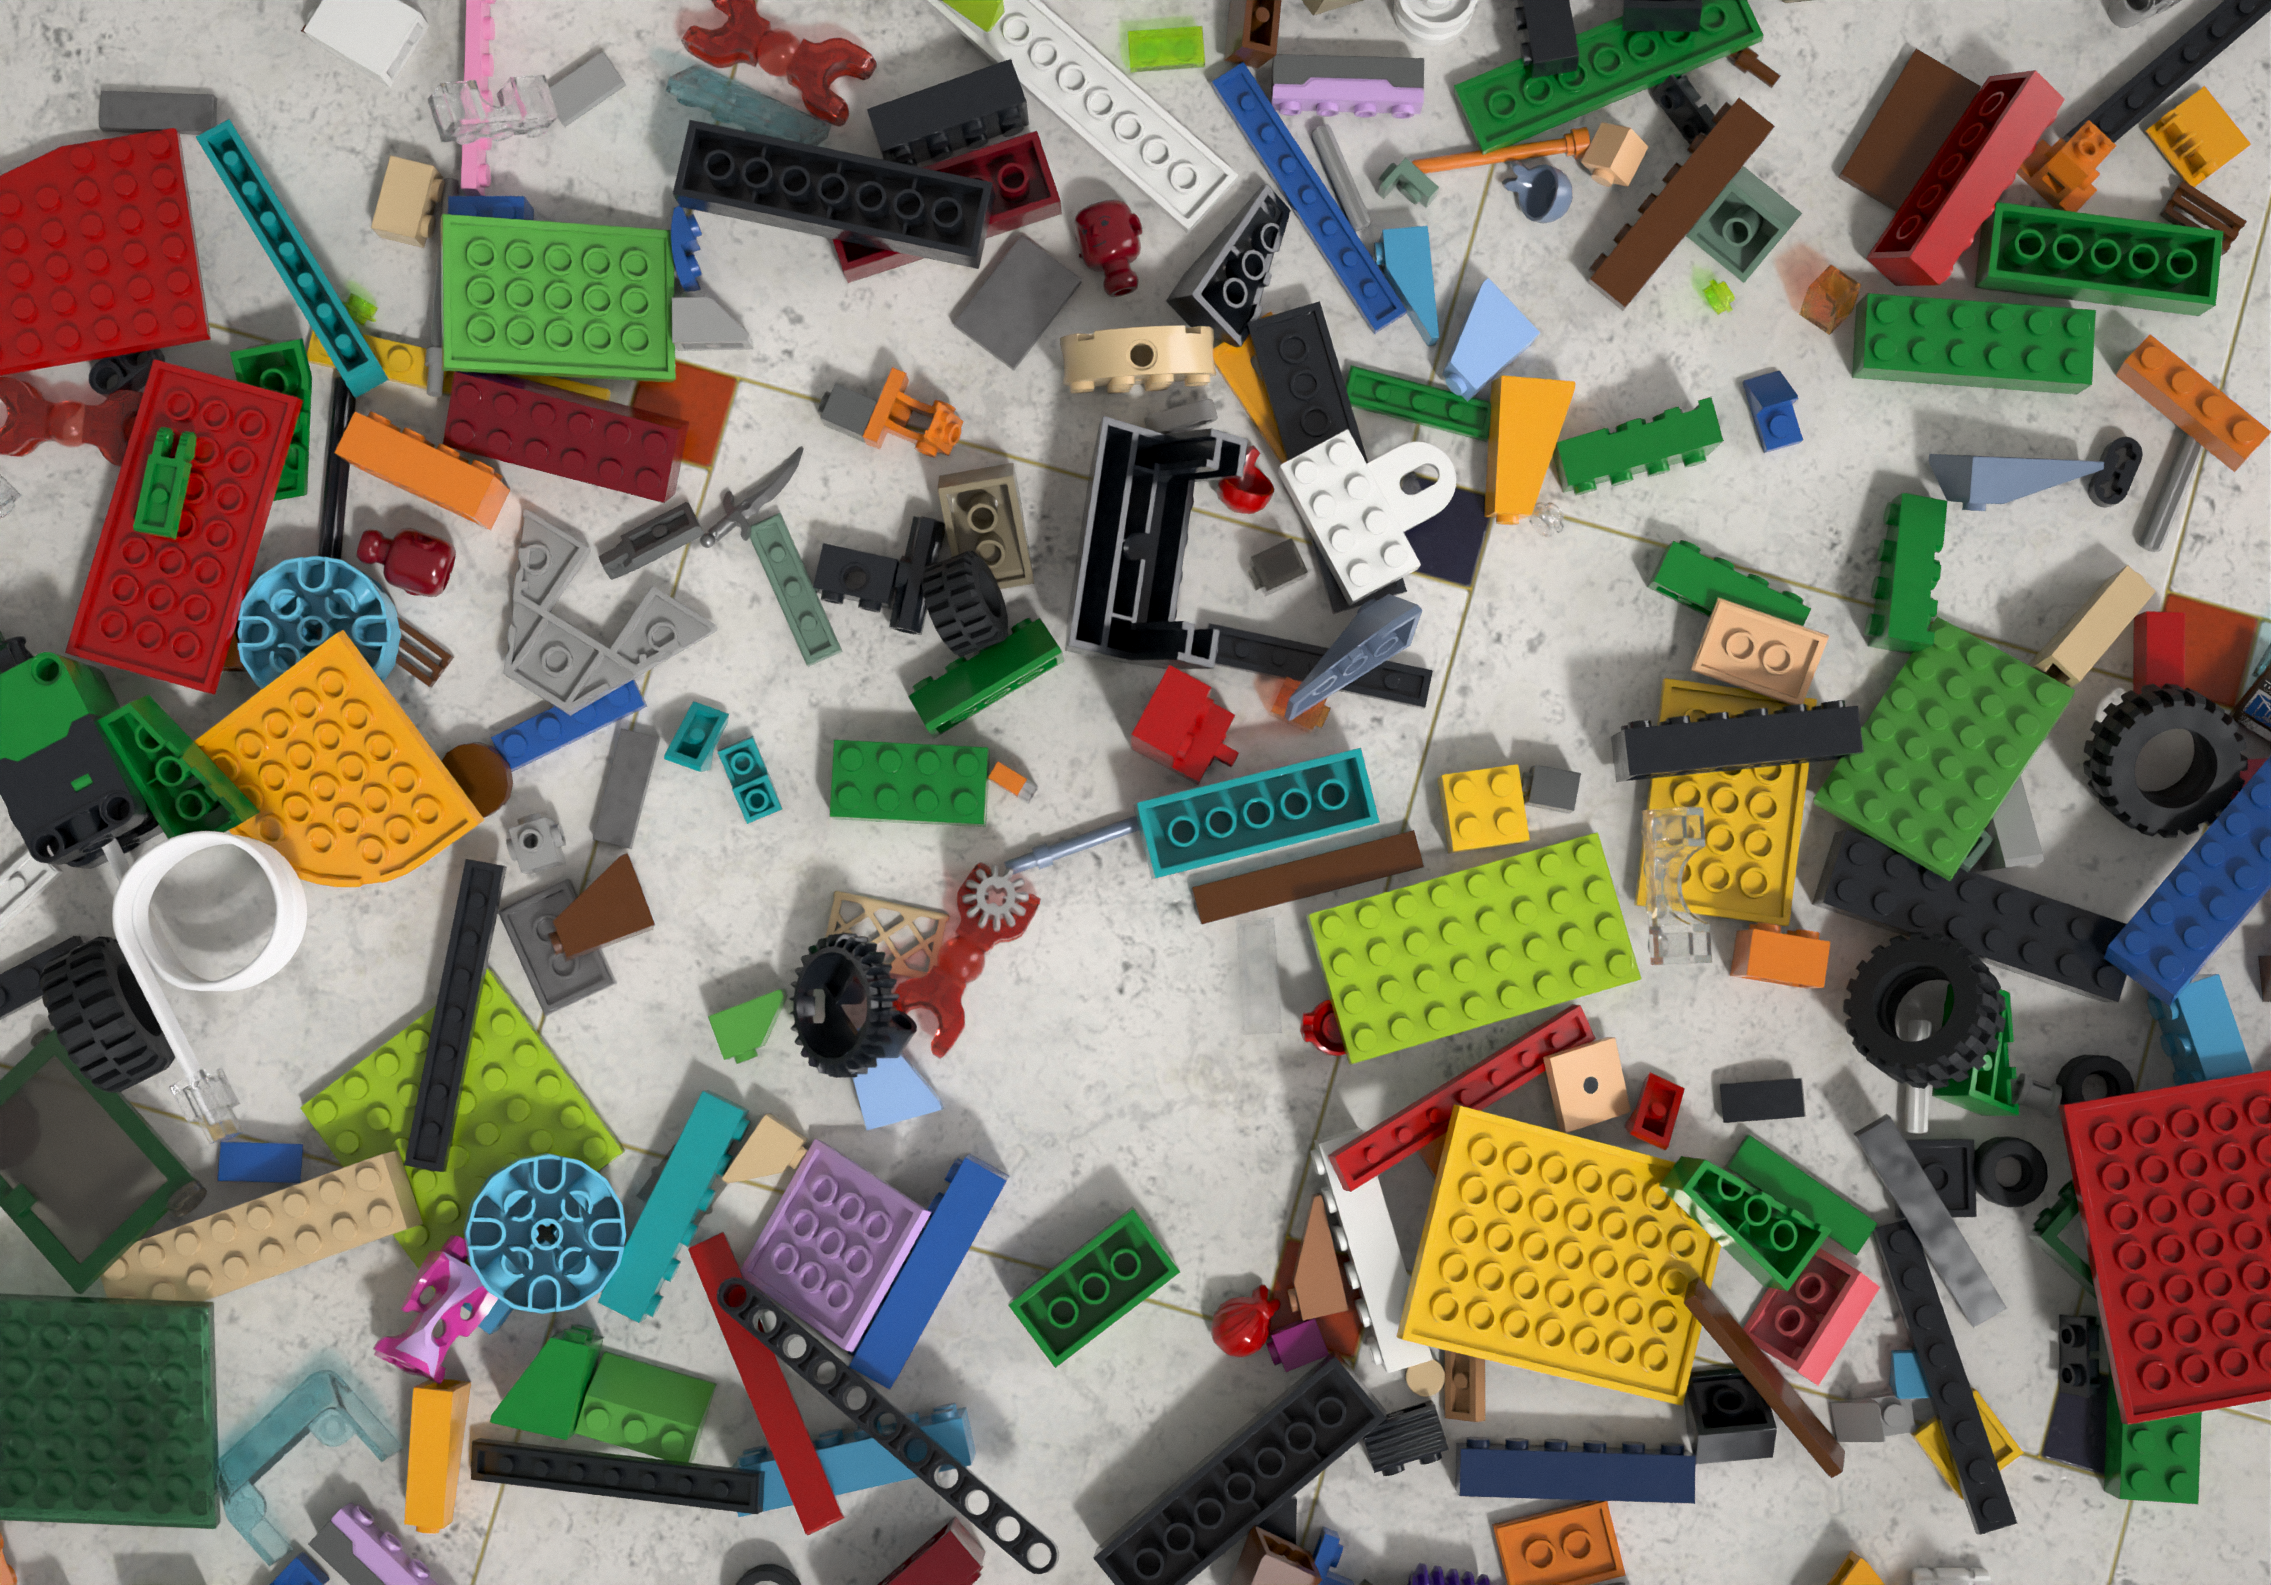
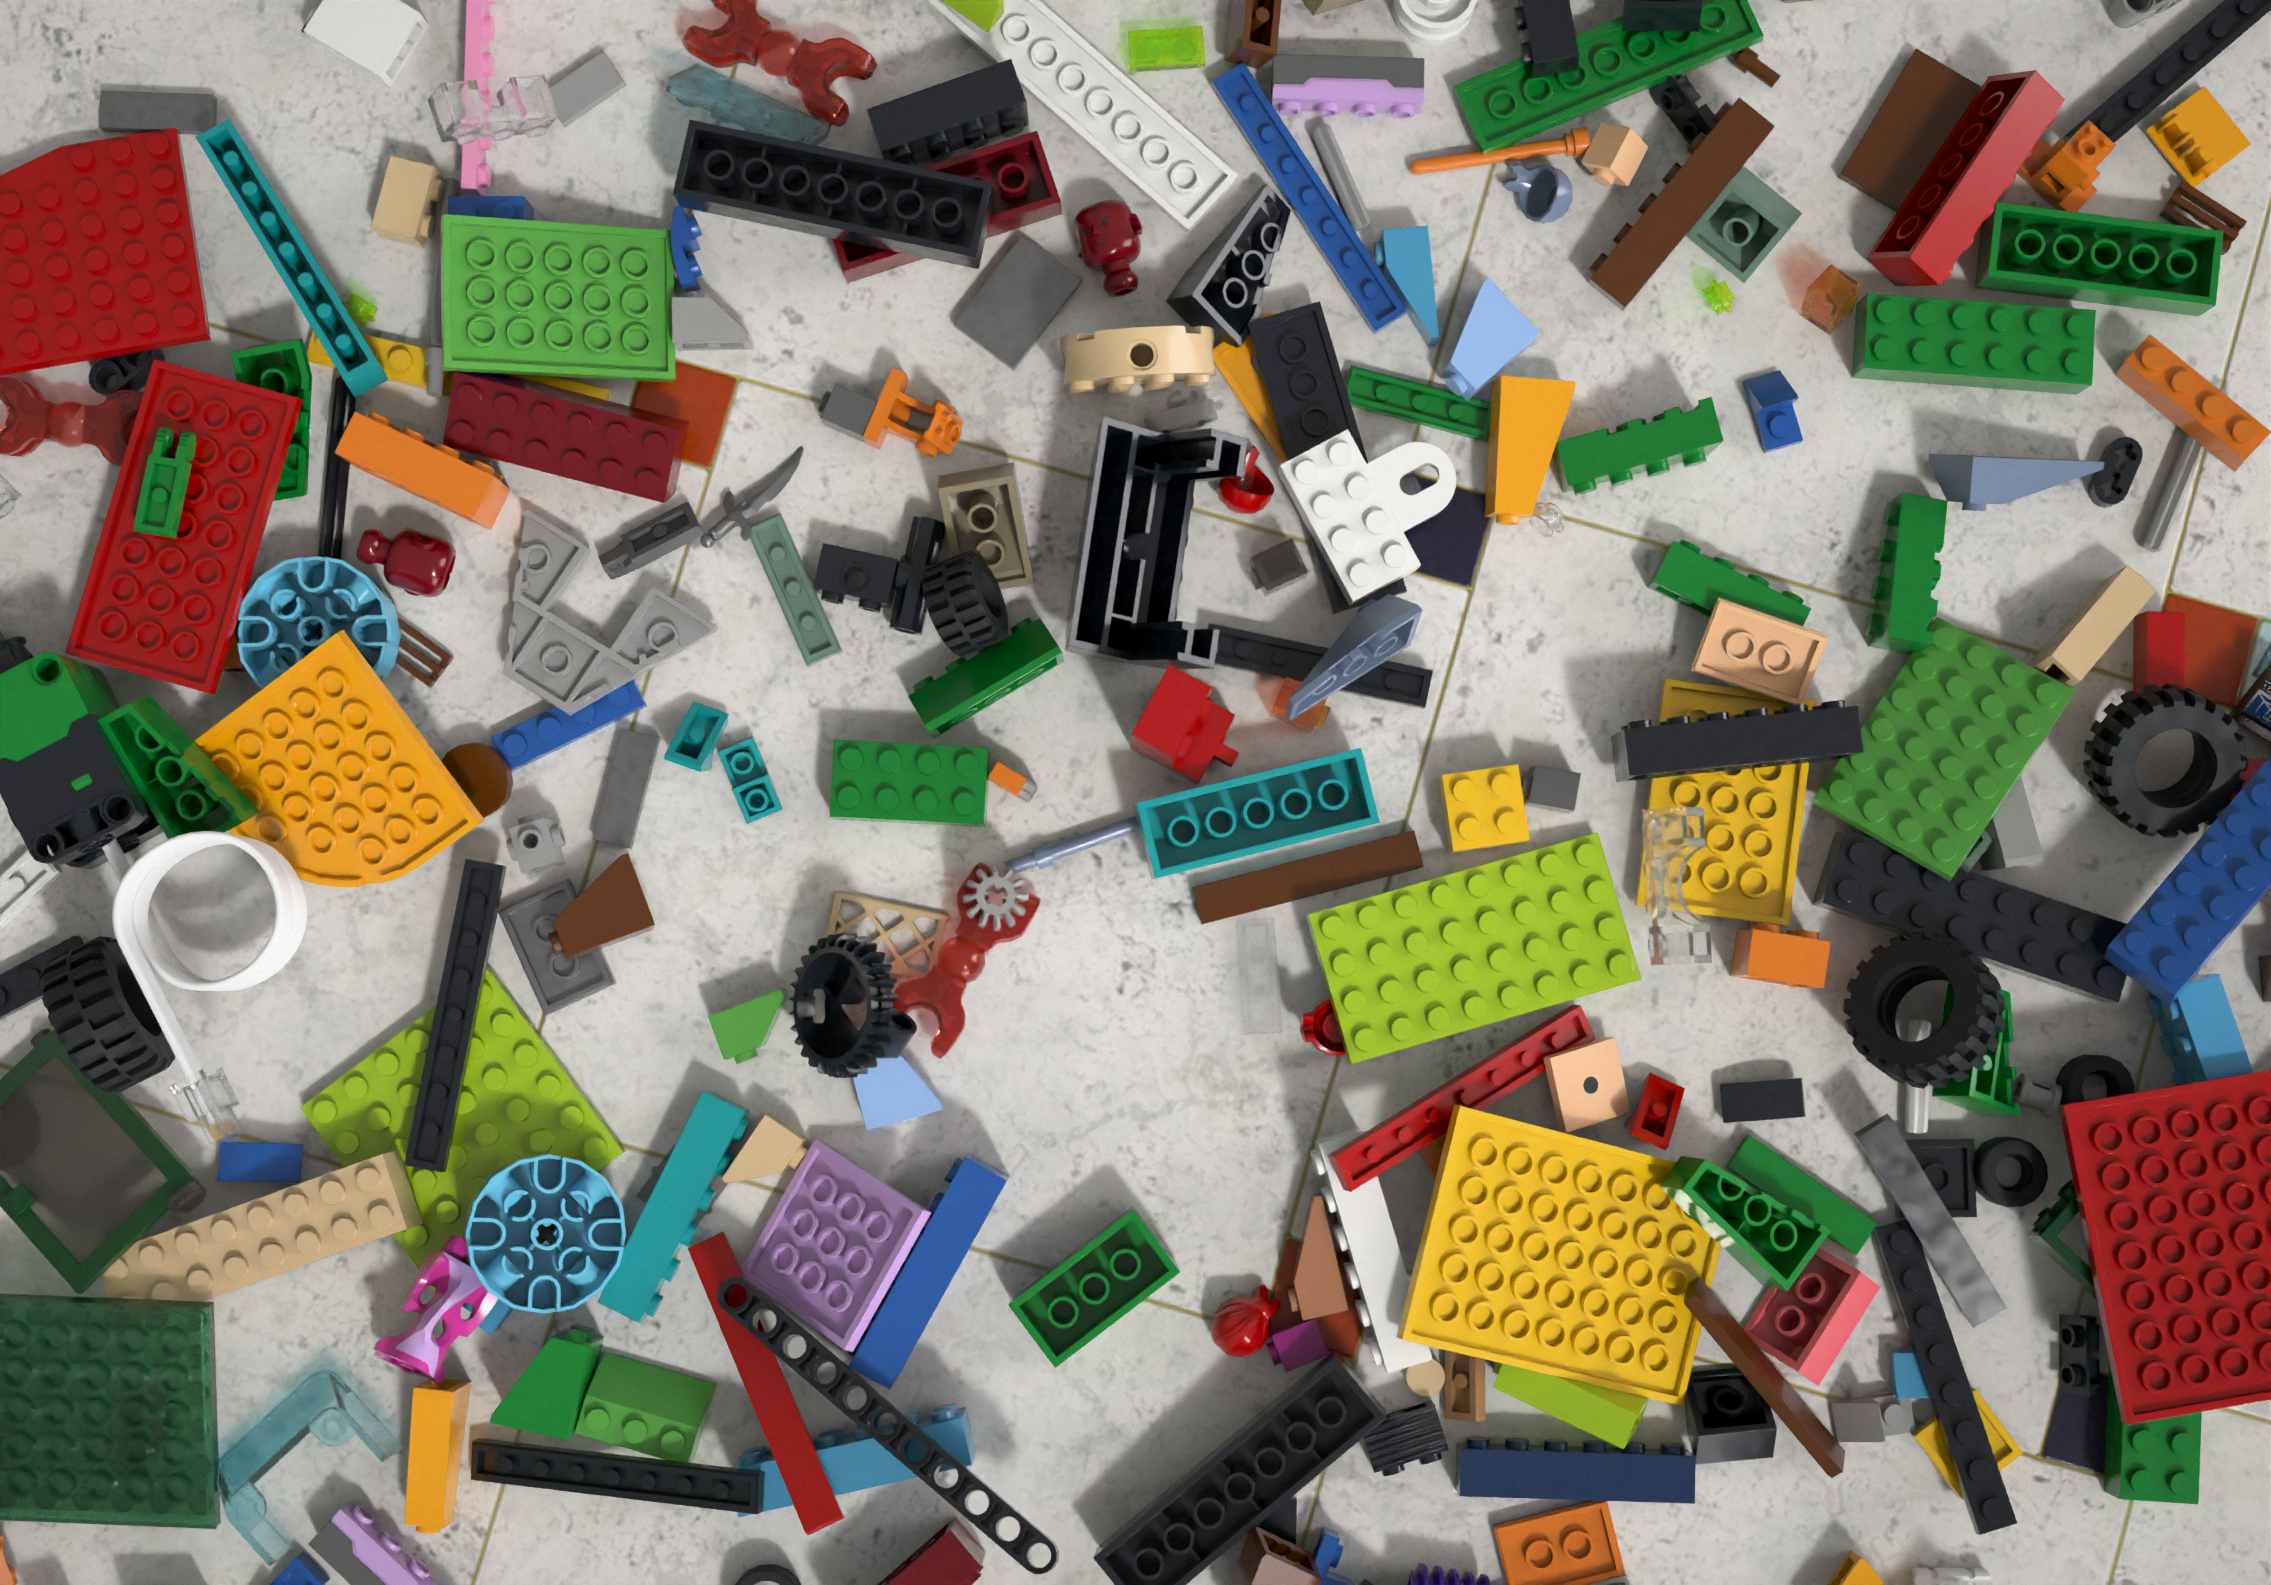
sand green bracket [1378,157,1439,208] -> none
none -> lime slope [1492,1362,1650,1449]

